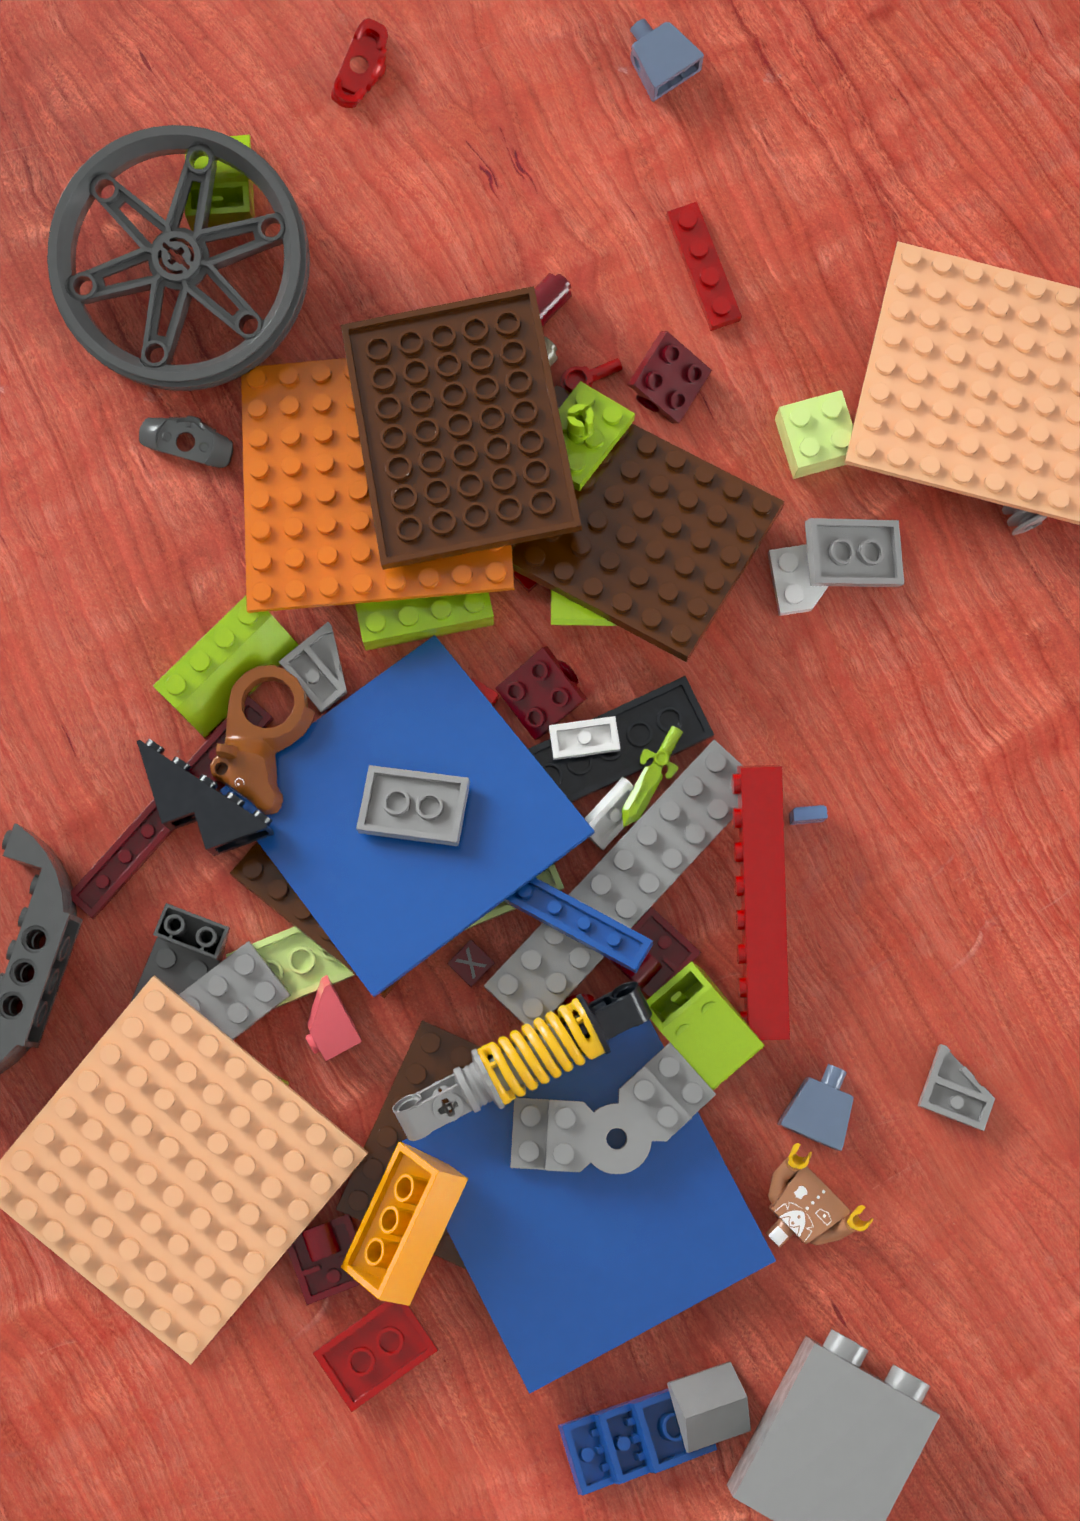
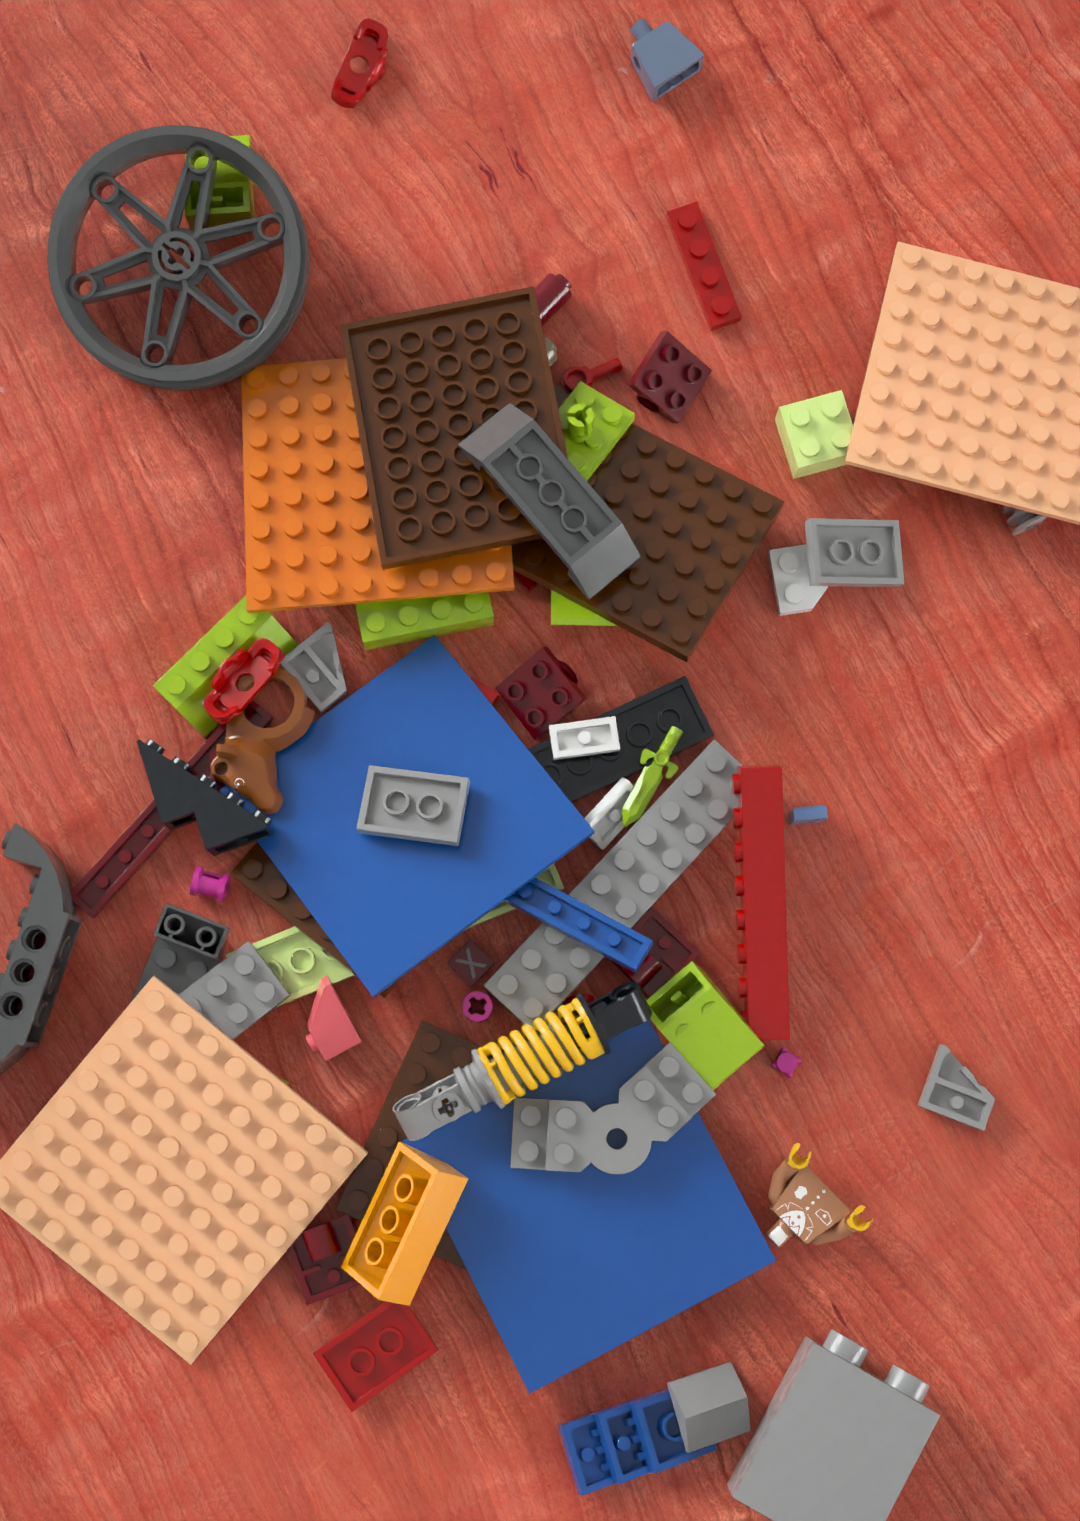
dark grey piece [139,416,233,468] -> none
sand blue torso [777,1064,854,1151] -> none
none -> dark pink bush [189,866,231,903]
none -> red piece [203,638,285,725]
none -> dark grey slope [458,403,641,600]
none -> dark pink bush [462,991,493,1023]
none -> dark pink piece [771,1048,801,1078]

